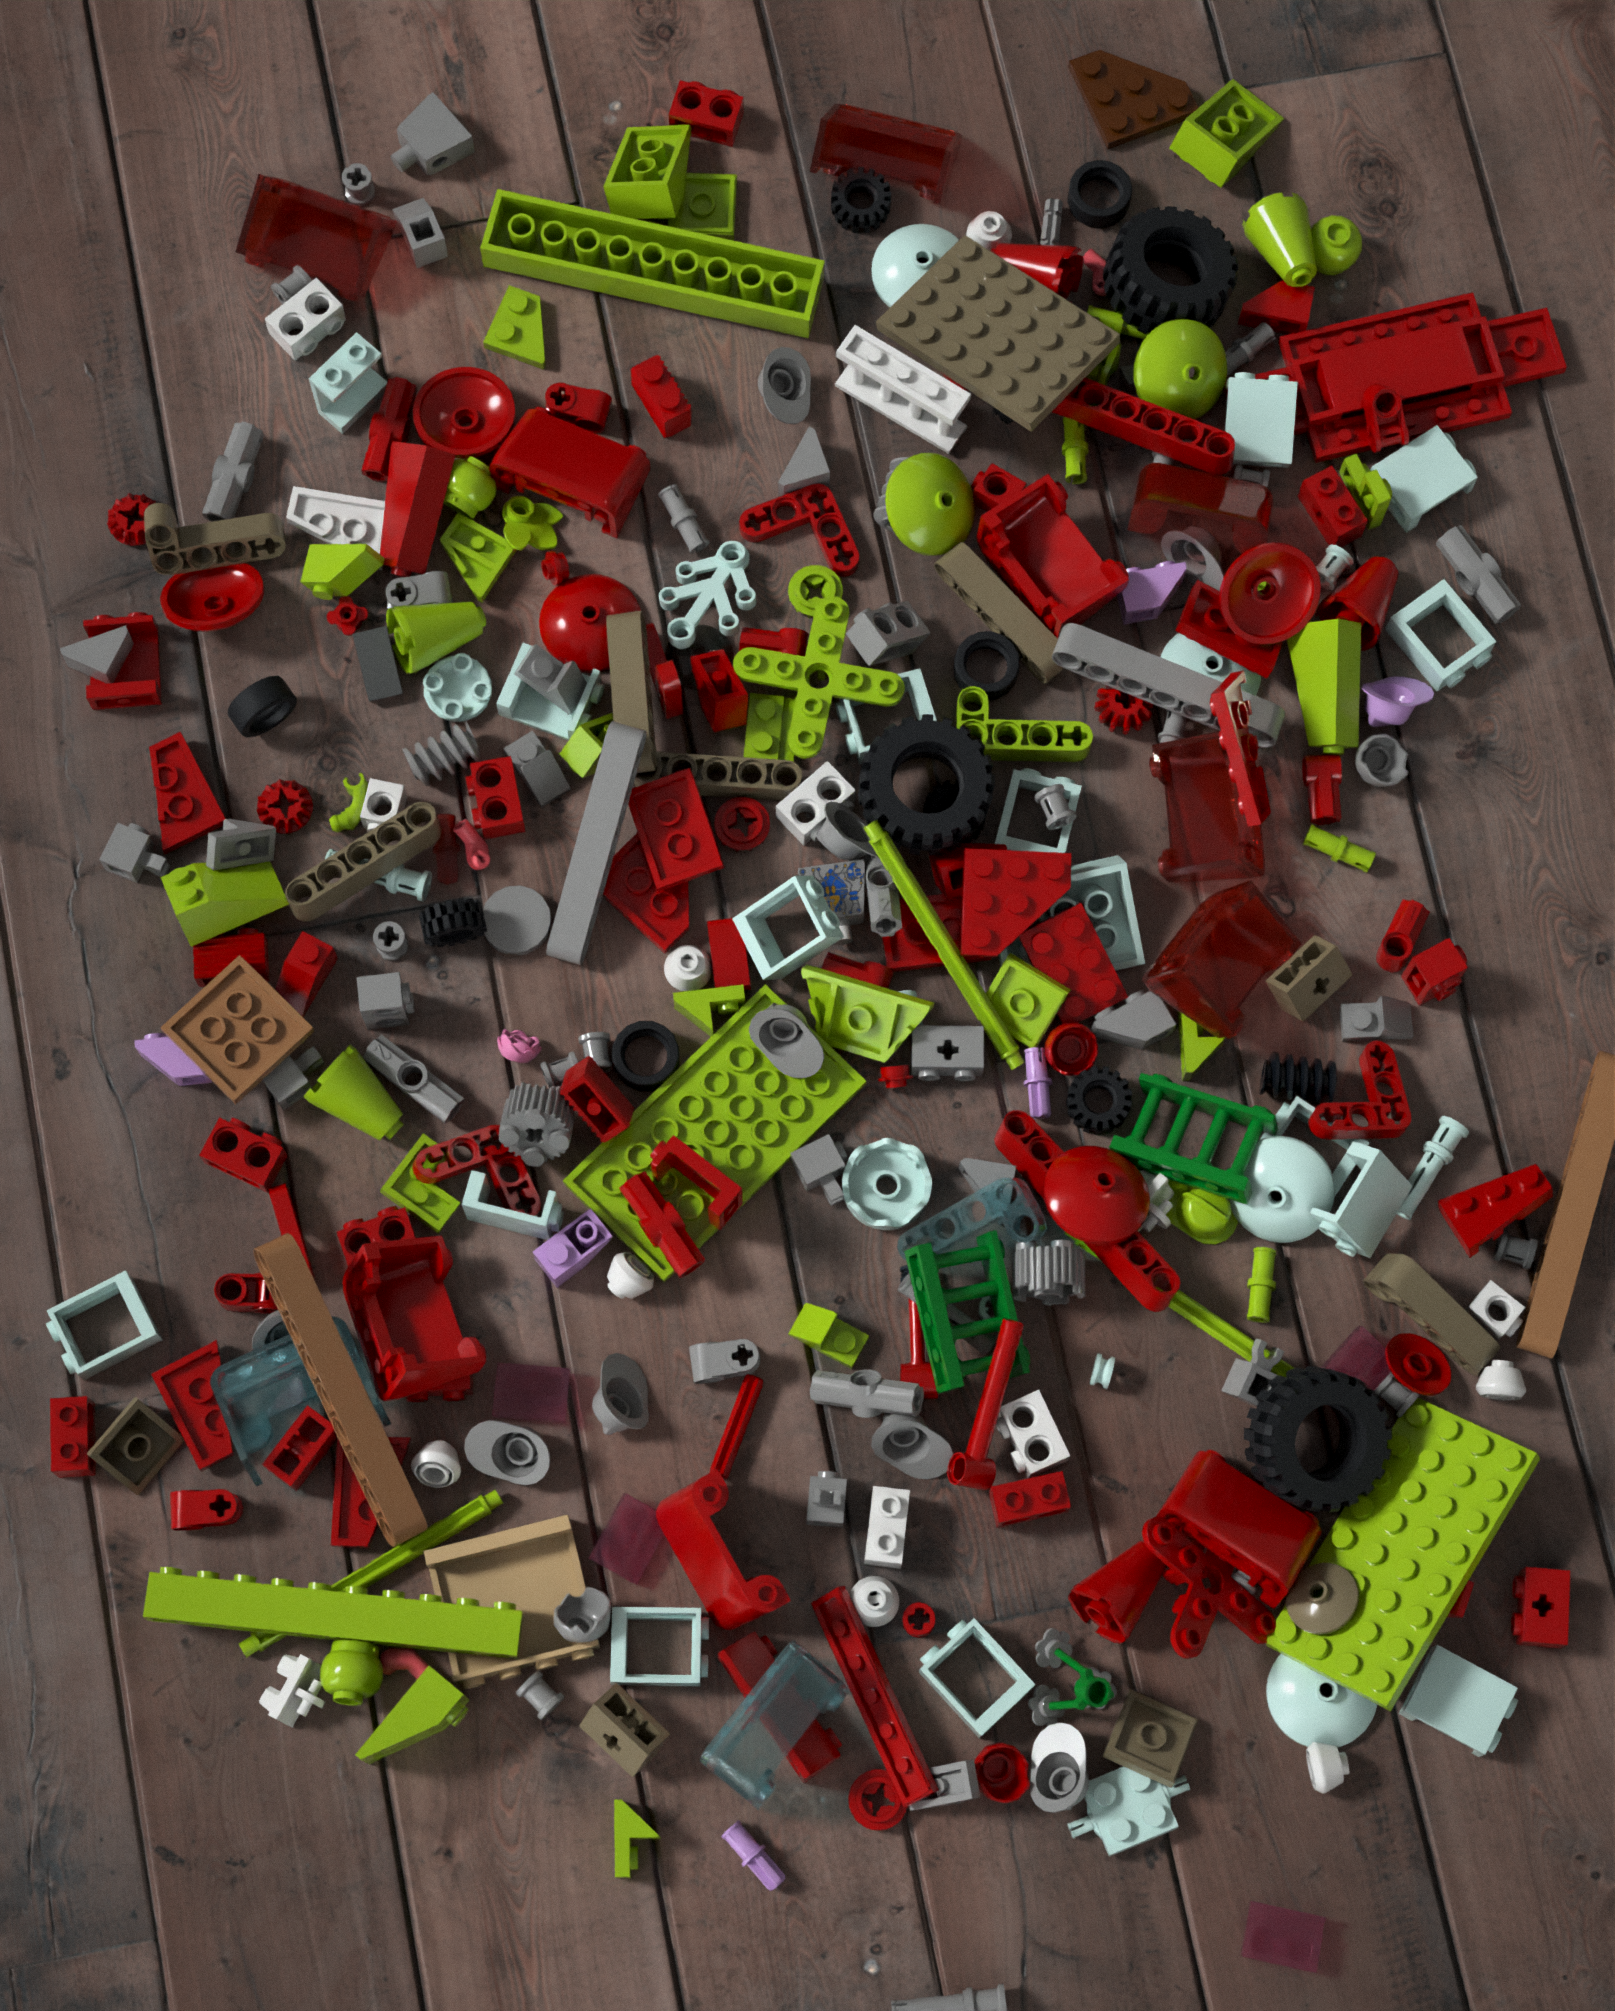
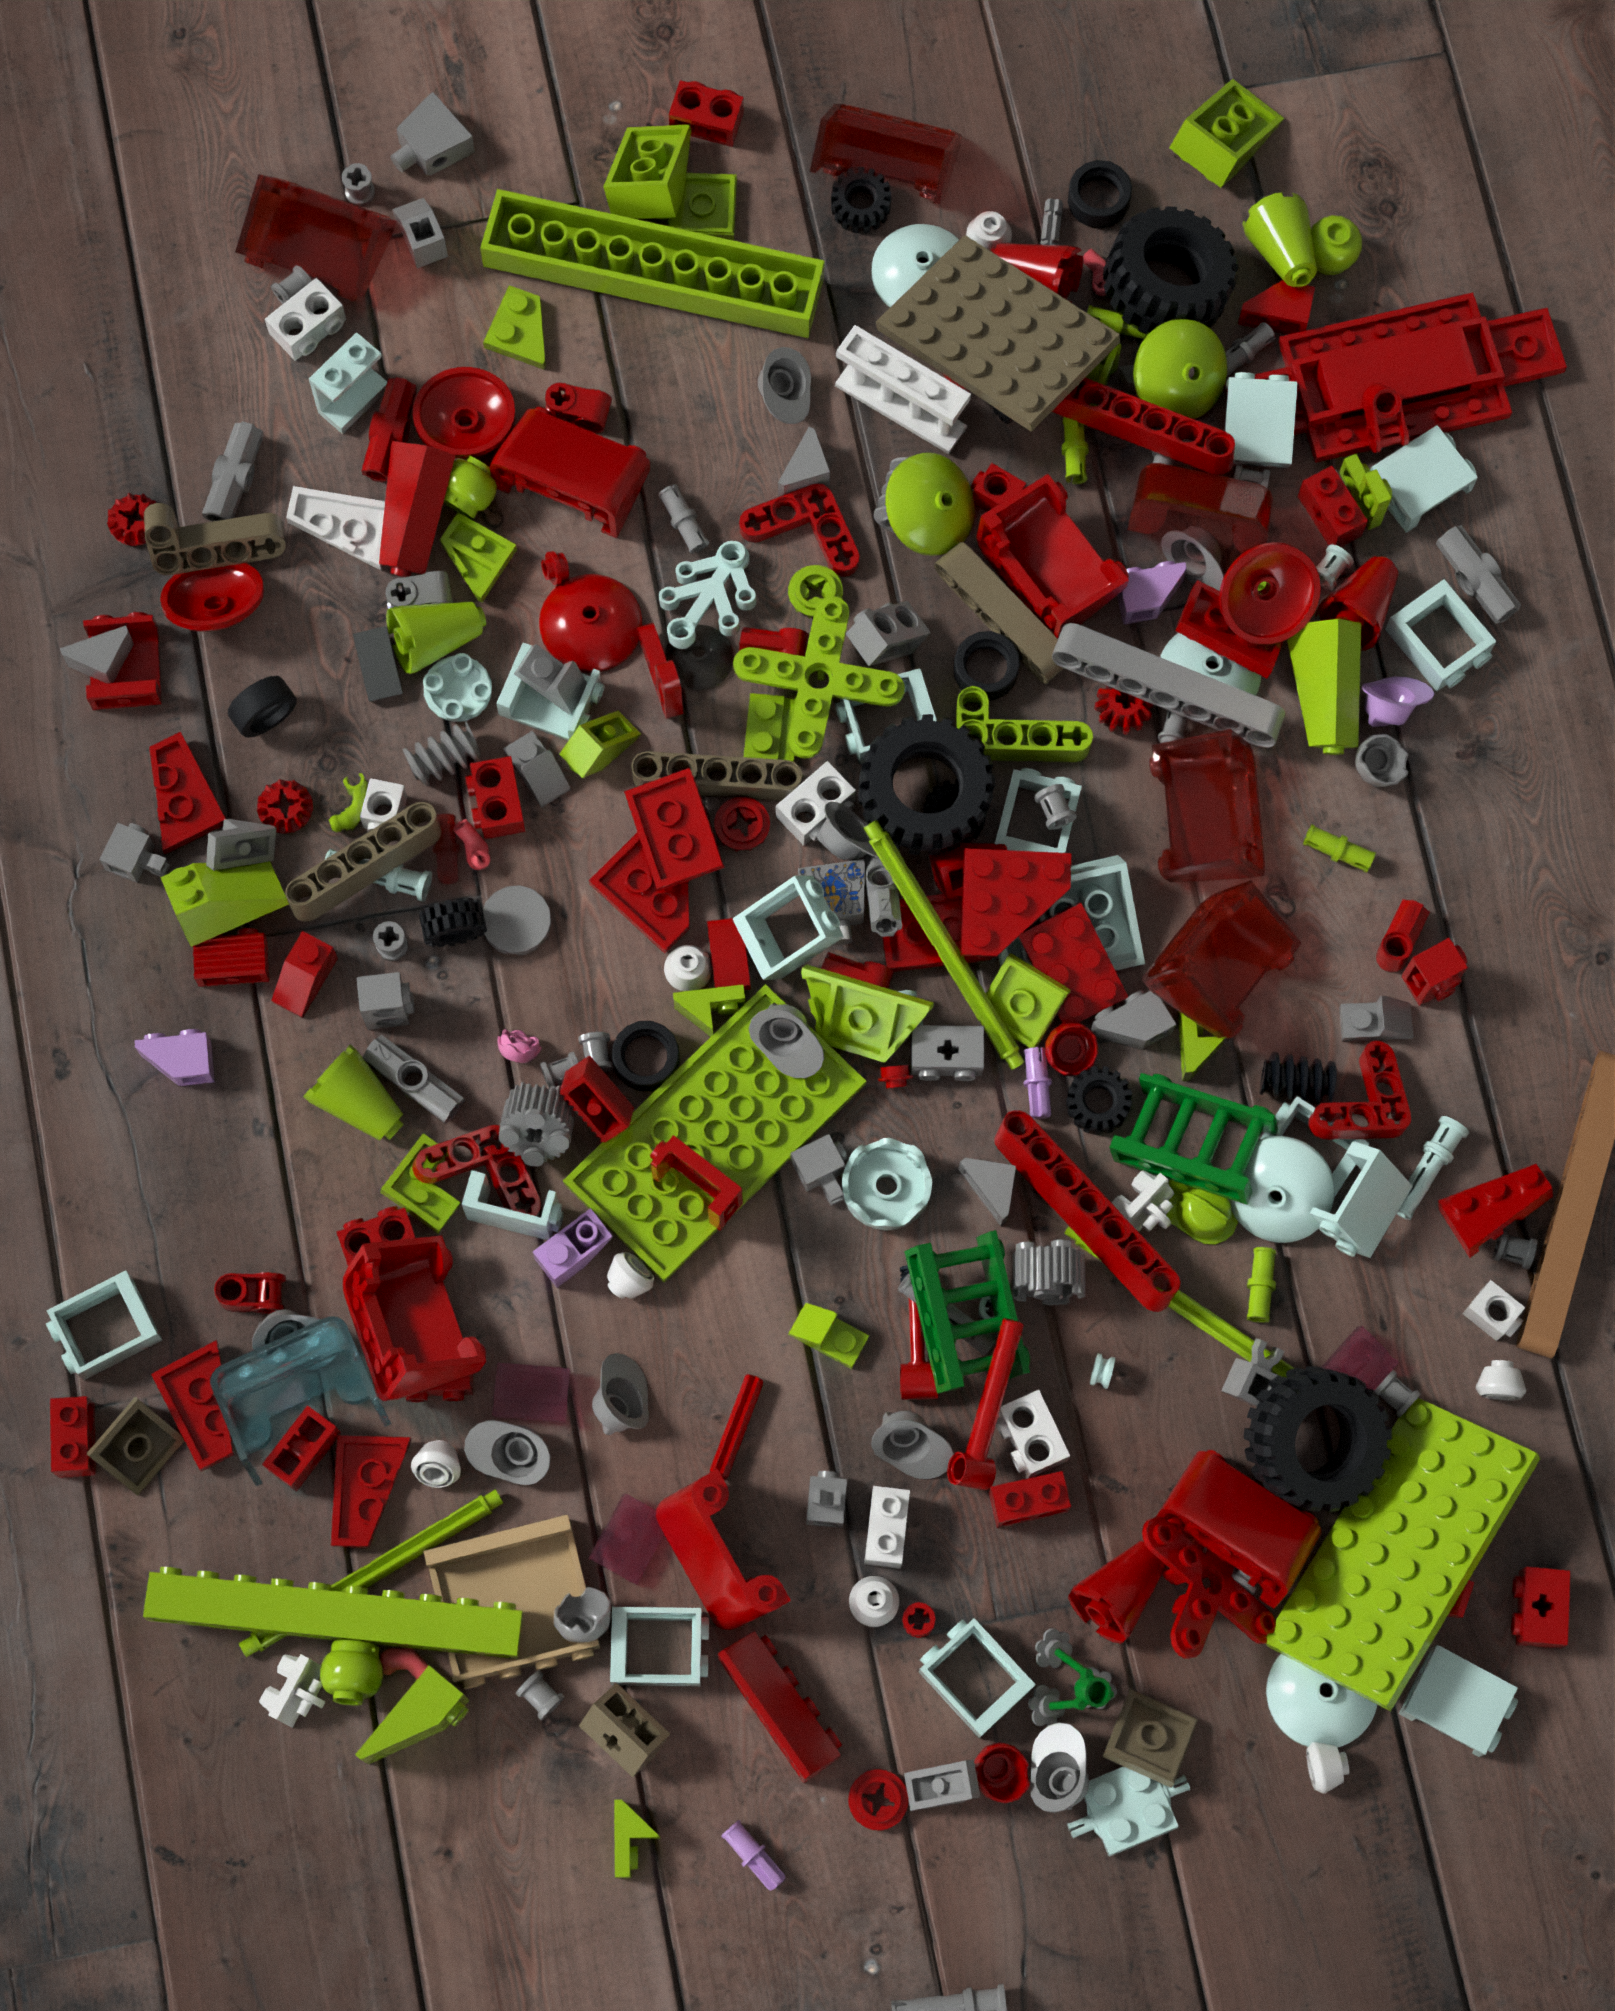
medium nougat plate [160,955,315,1105] -> none
red piece [170,1489,244,1531] -> none
red brick [199,1117,288,1193] -> none
medium nougat beam [253,1233,427,1547] -> none
light grey brick [262,1046,325,1111] -> none
red beam [268,1183,316,1281] -> none
lime slope [300,544,385,600] -> none
red plate [327,596,368,636] -> none
lime plate [502,496,563,551] -> none
light grey beam [546,721,647,966] -> none
dark tan beam [606,611,657,773] -> none
red piece [619,1171,706,1278] -> none
red brick [630,355,692,439] -> none
light grey piece [689,1339,760,1384] -> none
red slope [691,649,748,732] -> none
clear light blue windscreen [700,1640,850,1810] -> none
light grey piece [810,1369,924,1418] -> none
red tile [811,1586,939,1808] -> none
clear light blue beam [897,1177,1047,1260] -> none
red dish [1043,1146,1150,1245] -> none
reddish brown plate [1068,50,1198,150] -> none
red wing [1210,670,1271,827] -> none
clear pink plate [1240,1901,1326,1973] -> none
dark tan brick [1265,935,1353,1021] -> none
dark tan dish [1286,1563,1359,1635] -> none
red piece [1302,754,1342,825] -> none
dark tan beam [1363,1253,1501,1376] -> none
red dish [1385,1333,1451,1396] -> none

